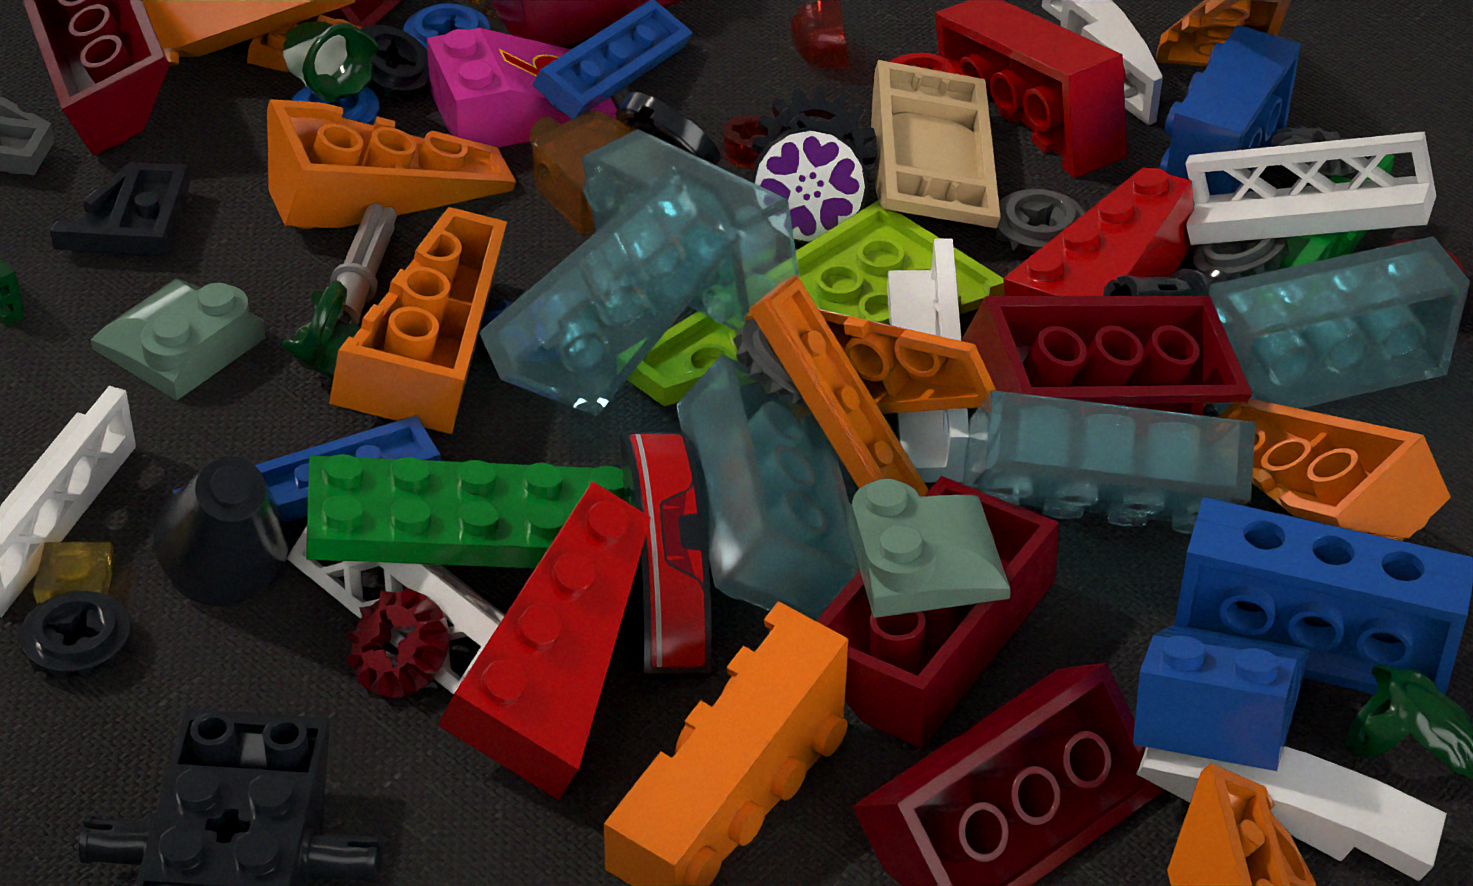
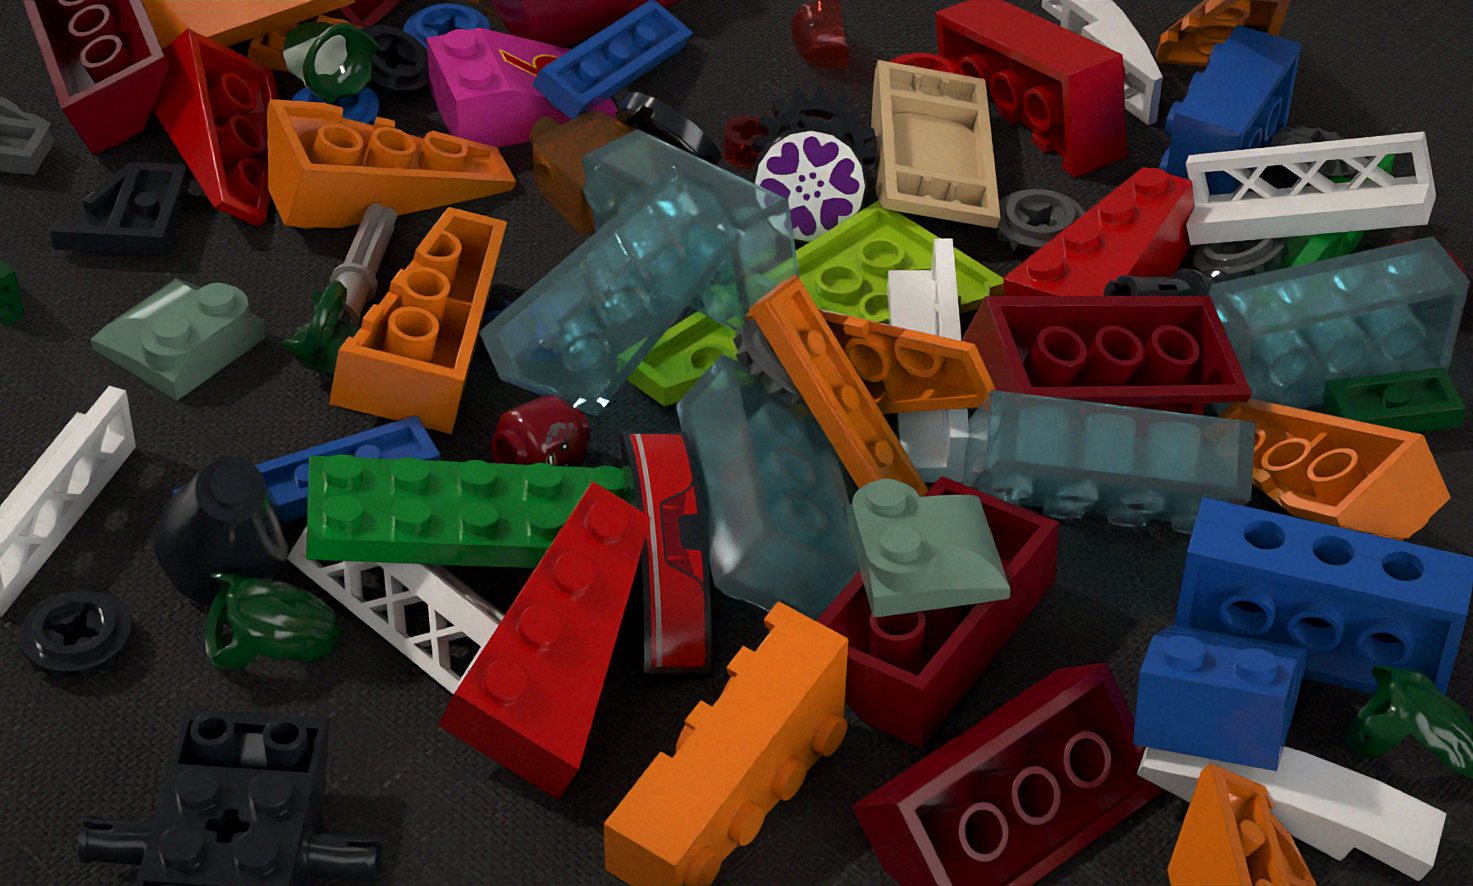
clear yellow plate [33,542,115,606] -> none
dark red gear [345,587,449,698] -> none
none -> red wedge [152,28,279,227]
none -> dark green piece [205,572,343,672]
none -> dark red head [491,394,590,467]
none -> dark green plate [1322,367,1466,432]

